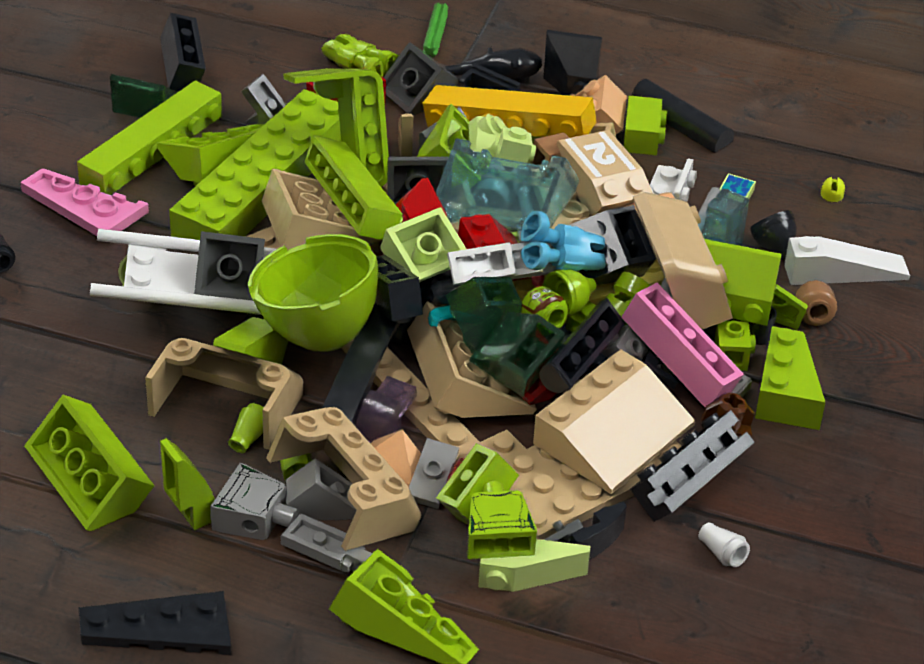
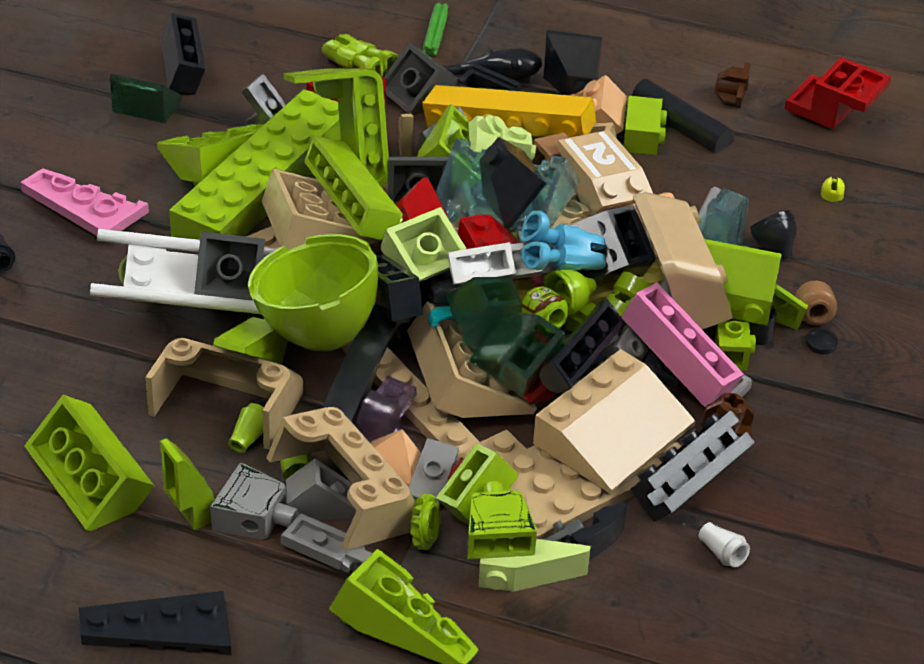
lime brick [77,80,222,195] -> none
white bracket [650,158,697,202] -> none
tile [719,173,756,206] -> none
lime wedge [755,326,825,430] -> none
white slope [784,236,910,285] -> none
none -> lime gear [410,493,441,550]
none -> black slope [480,136,547,230]
none -> reddish brown piece [715,63,750,108]
none -> red bracket [784,57,891,129]
none -> black piece [806,329,838,354]

